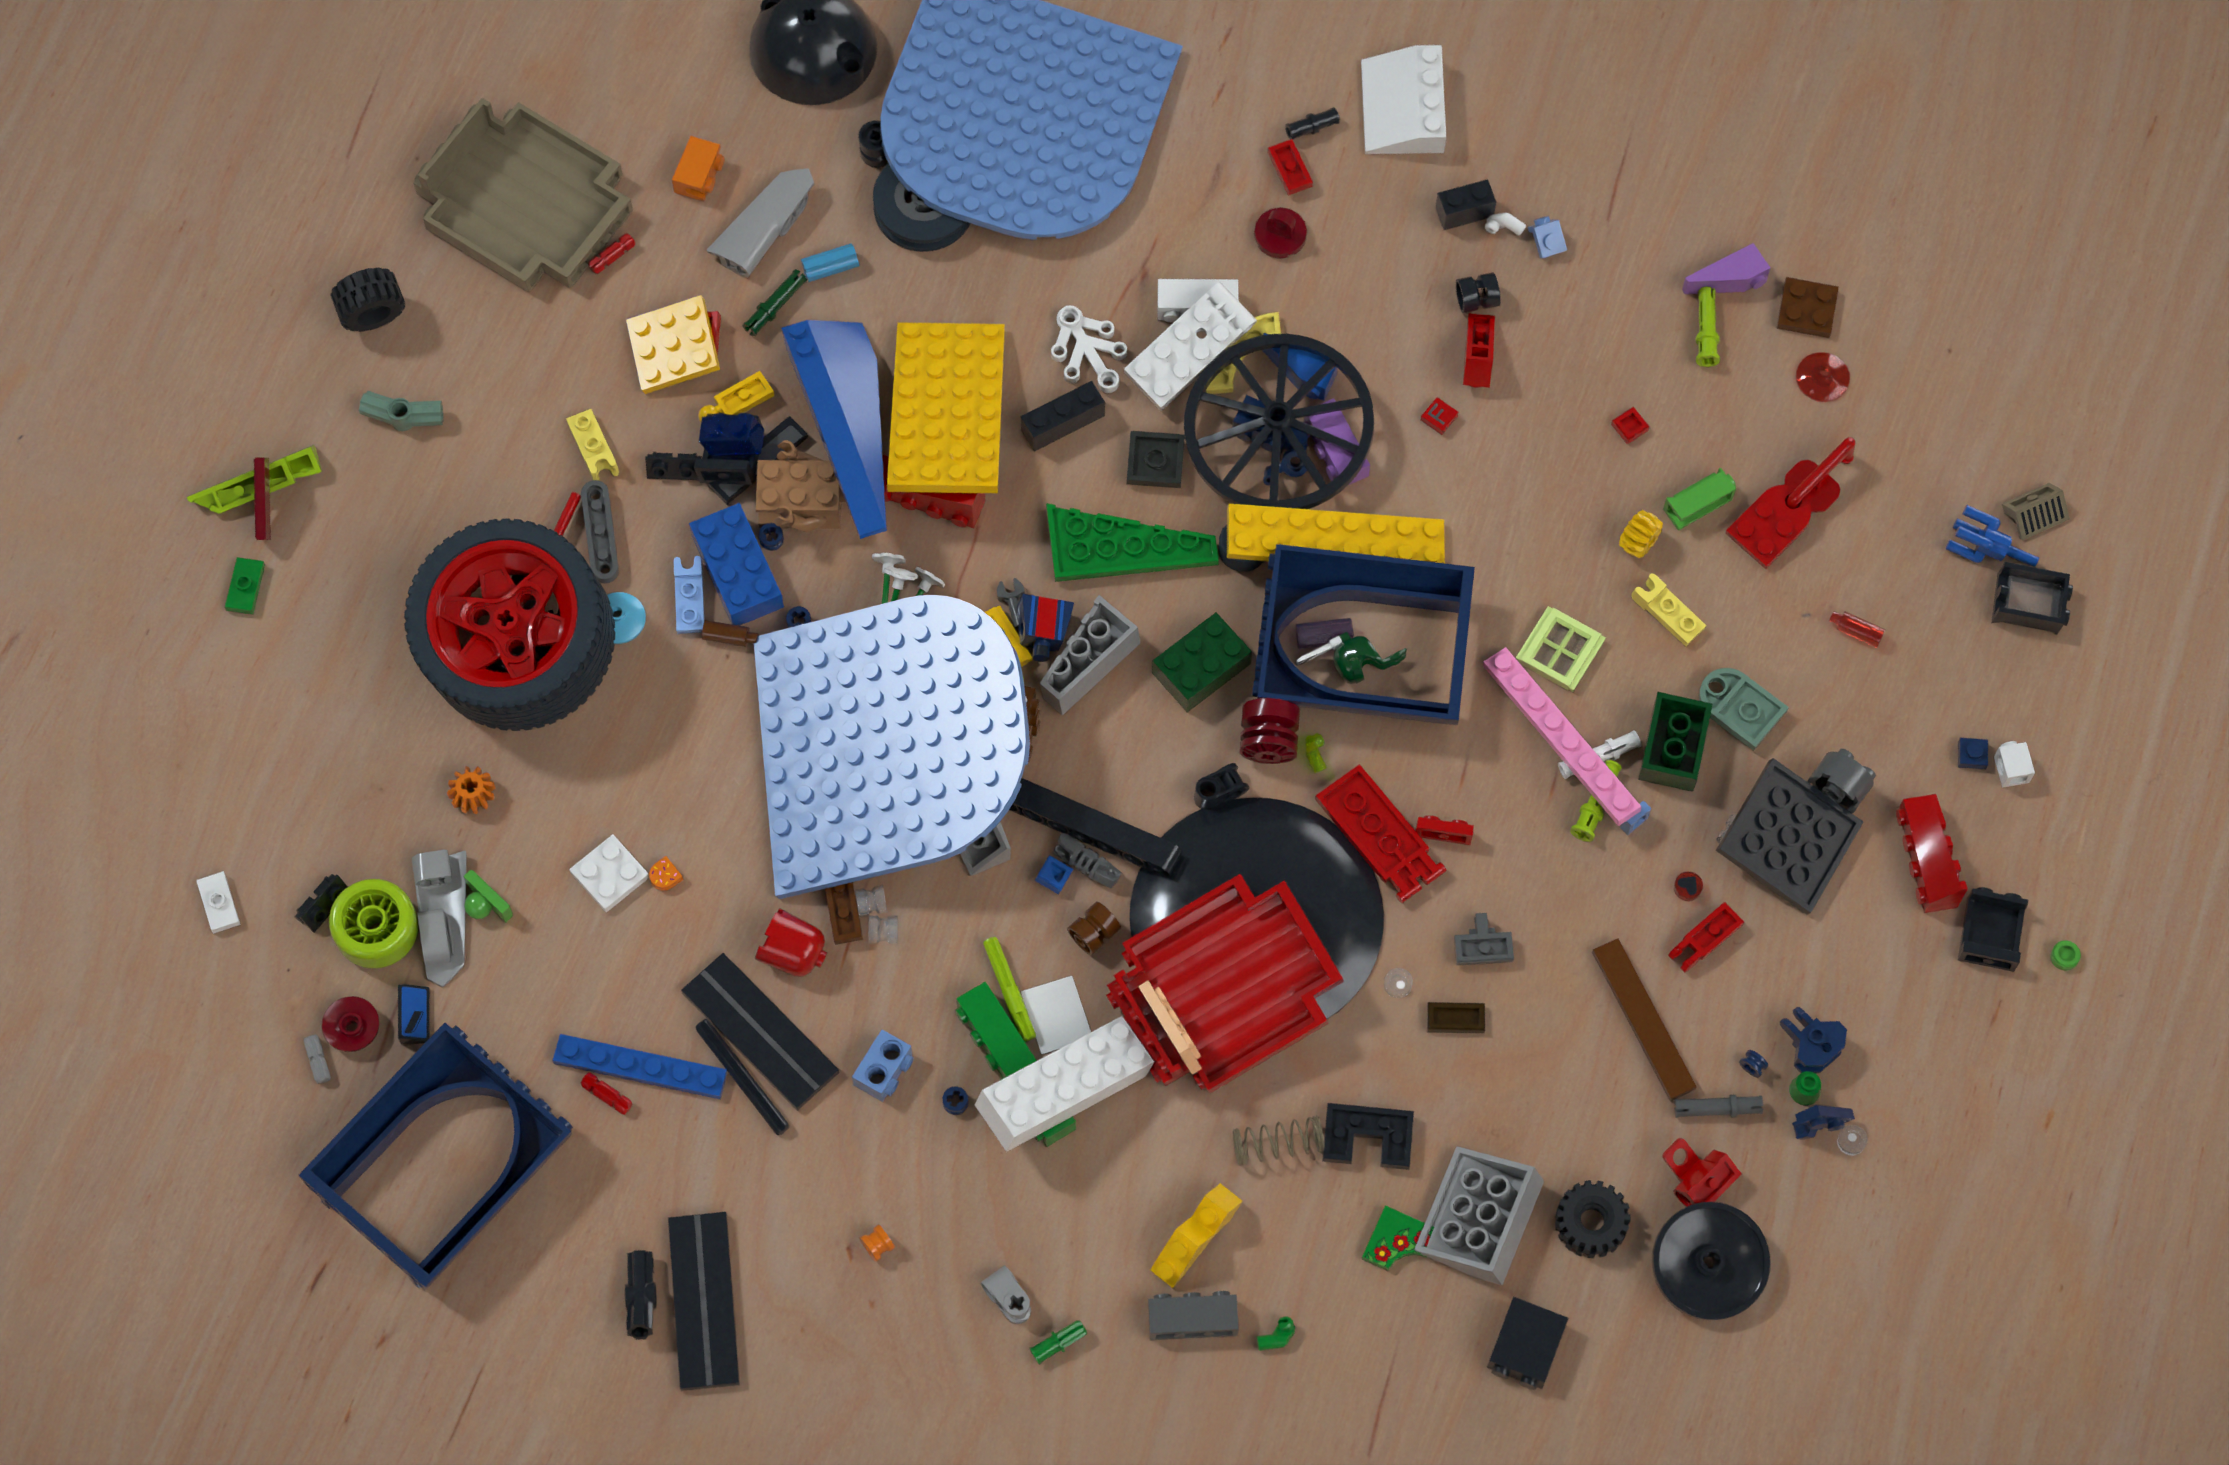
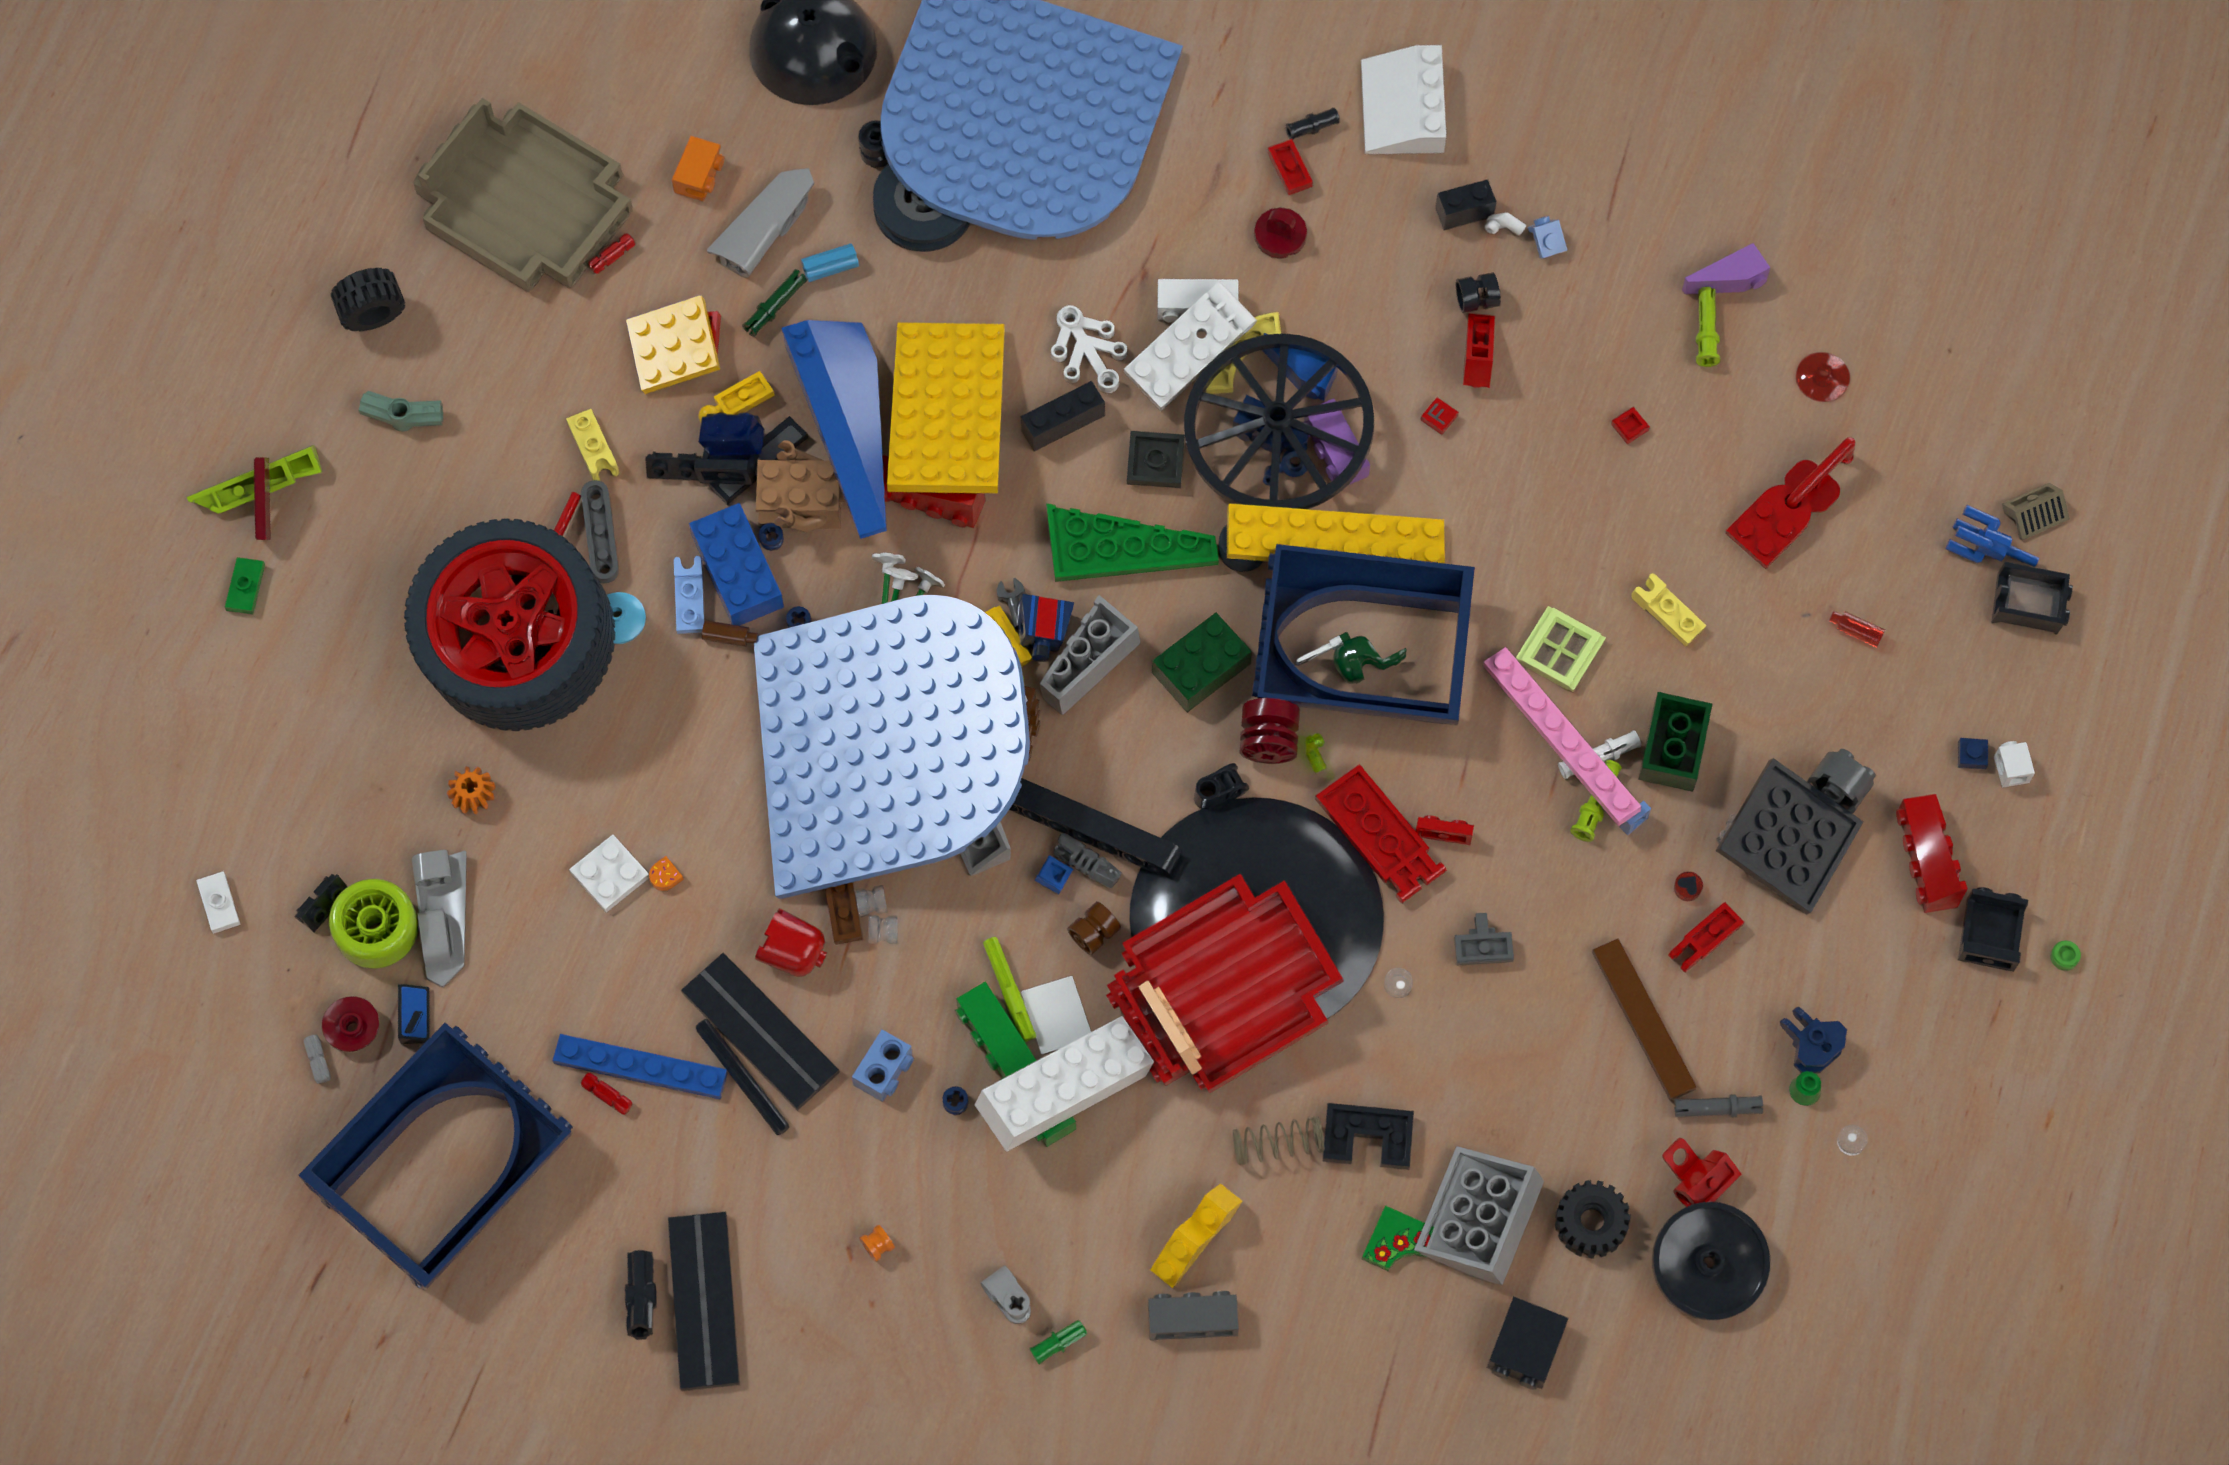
bright green tile [463,870,513,923] -> none
green arm [1257,1316,1295,1351] -> none
clear purple axle [1296,618,1354,649] -> none
dark brown tile [1427,1002,1485,1034] -> none
yellow gear [1619,510,1663,558] -> none
bright green window [1663,468,1736,530] -> none
sand green plate [1699,668,1789,751] -> none
dark blue bush [1739,1050,1769,1078] -> none
reddish brown plate [1777,277,1839,338] -> none
dark blue hinge [1792,1105,1855,1140] -> none

